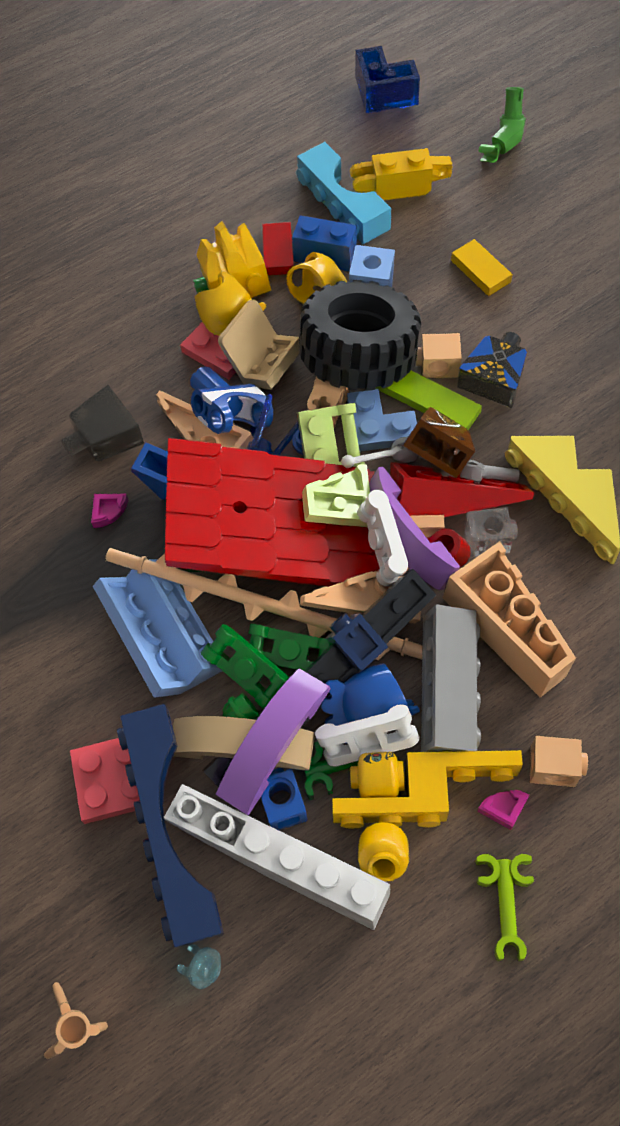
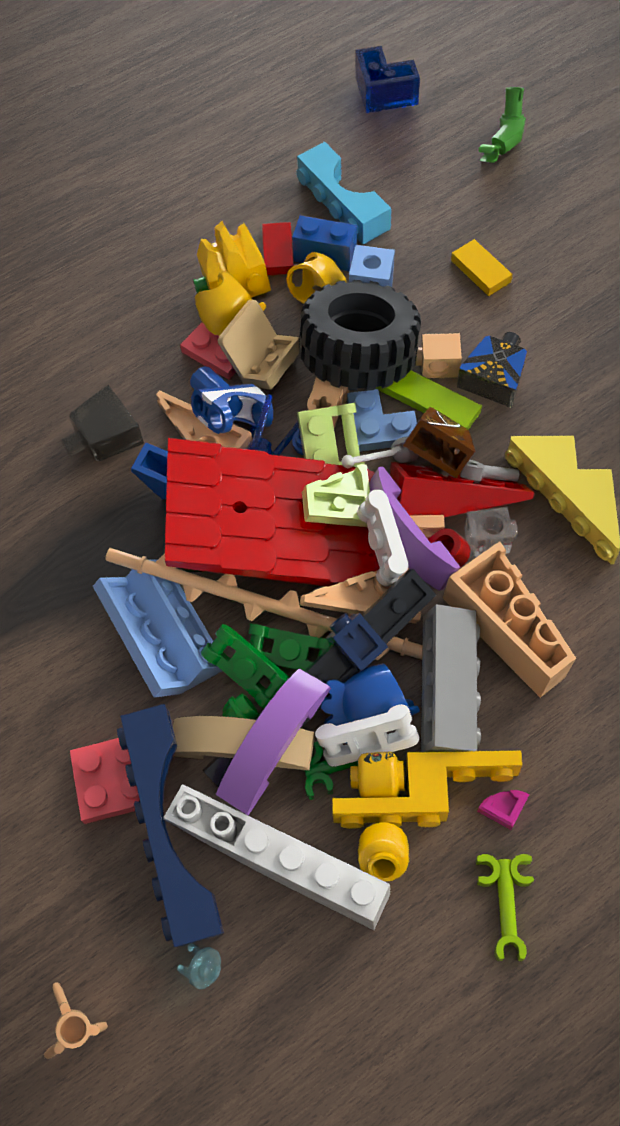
dark pink tile [91,493,128,528] -> none
blue brick [261,768,308,830] -> none
yellow hinge [350,148,452,200] -> none
light nougat brick [530,736,588,787] -> none

